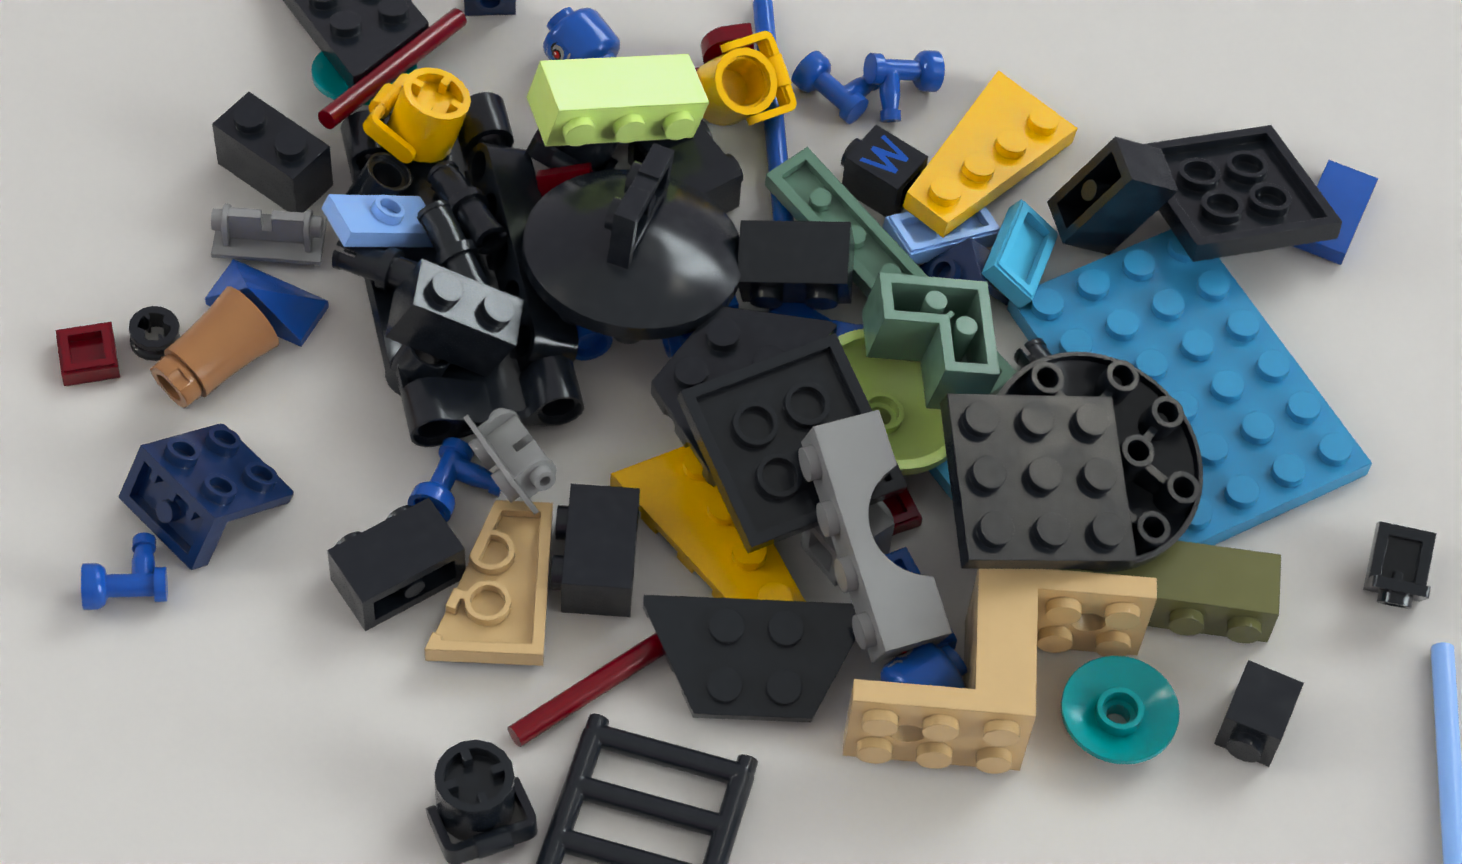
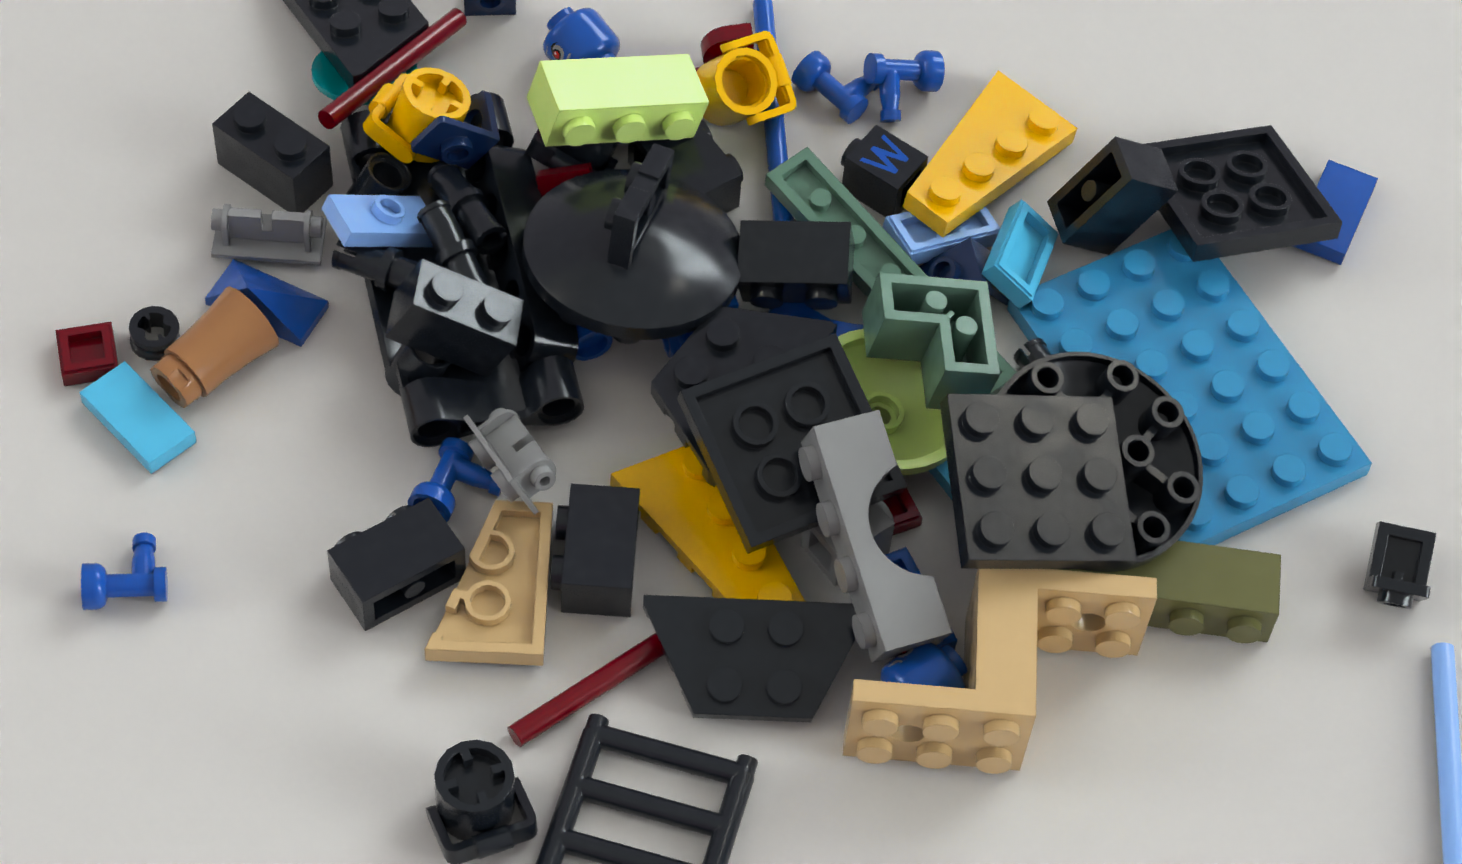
dark blue bracket [118,423,294,570] -> none
teal dish [1061,656,1180,765] -> none
black brick [1214,660,1304,767] -> none
none -> medium azure tile [80,361,196,474]
none -> dark blue bracket [410,90,500,169]

